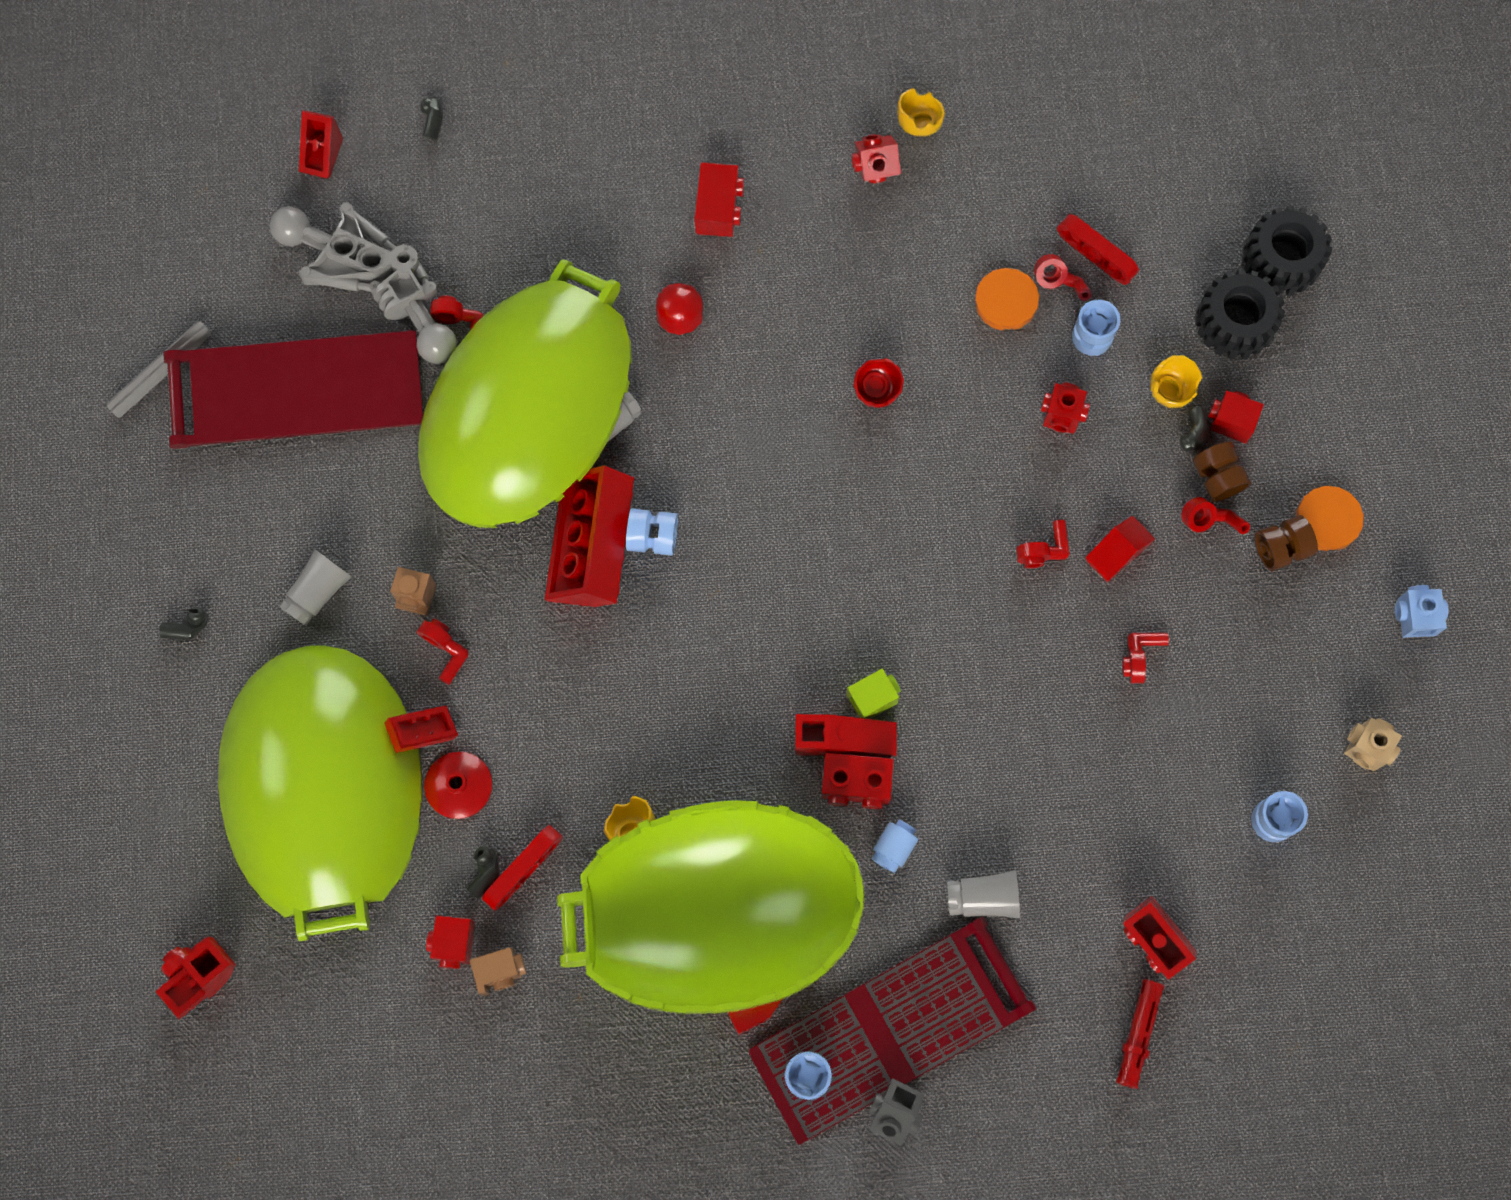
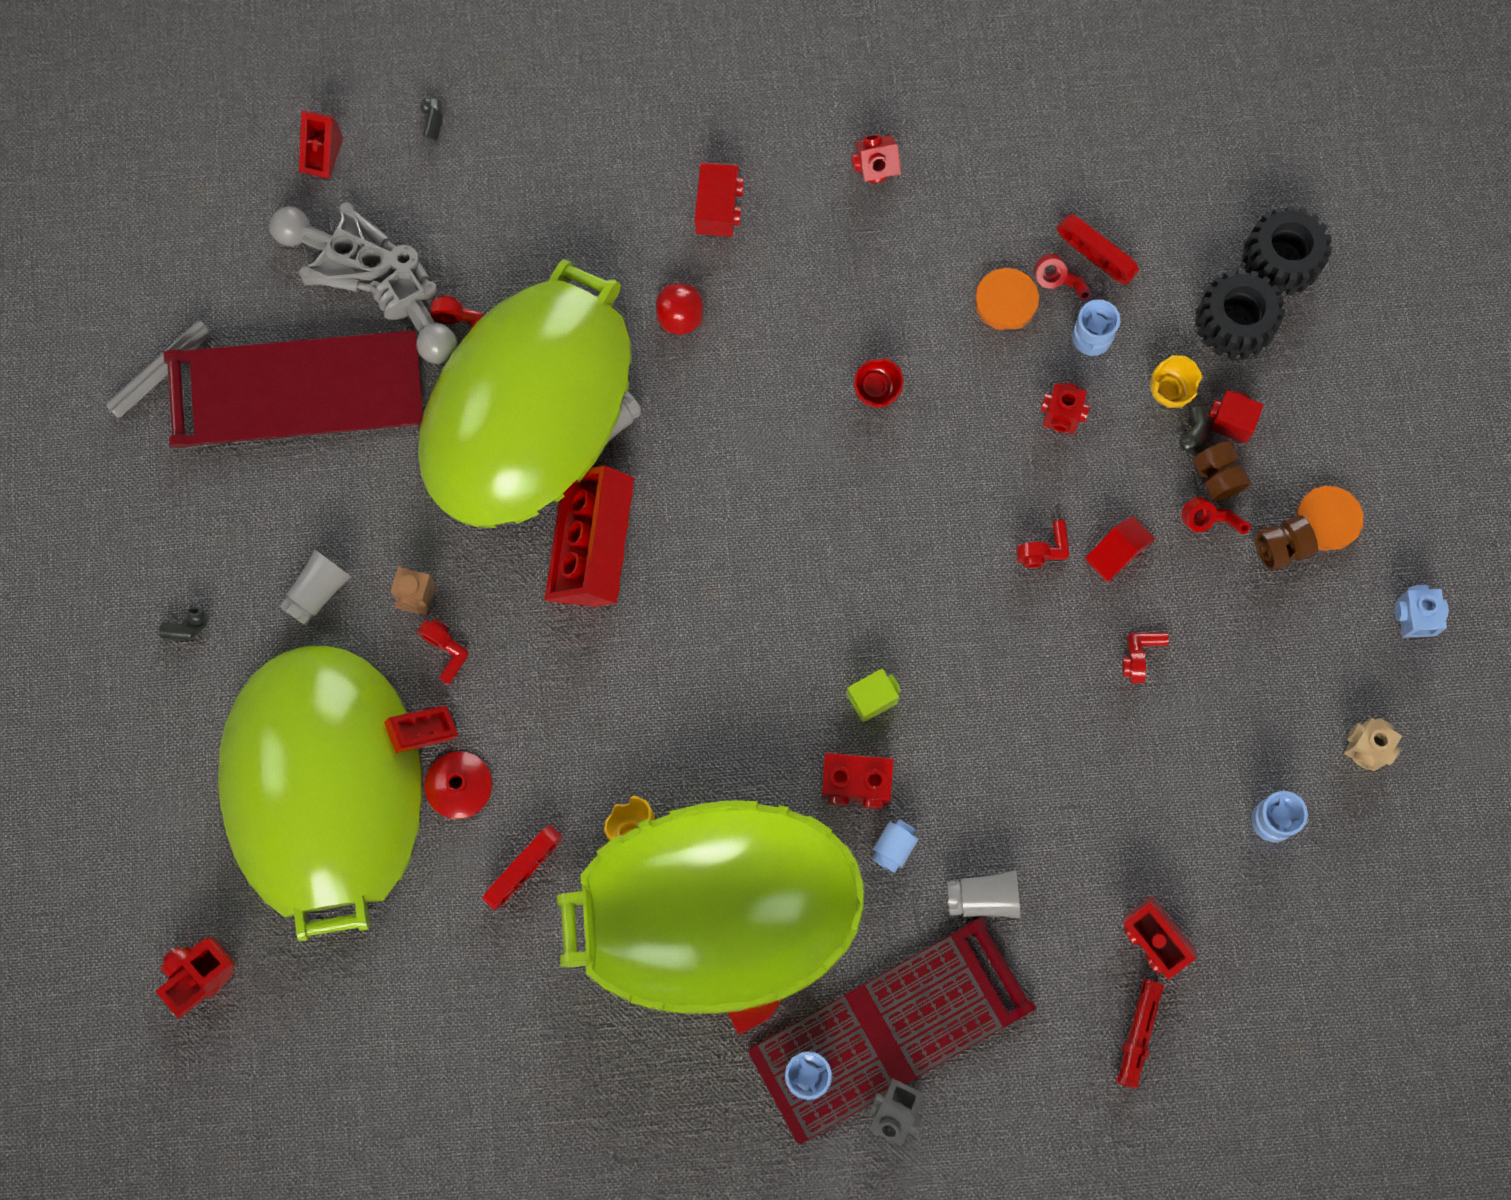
red brick [426,916,475,969] -> none
pearl dark grey arm [466,846,500,899] -> none
medium nougat brick [470,947,527,996] -> none
light blue wheel [626,508,678,556] -> none
red slope [795,714,897,757] -> none
yellow hair [897,88,945,136] -> none

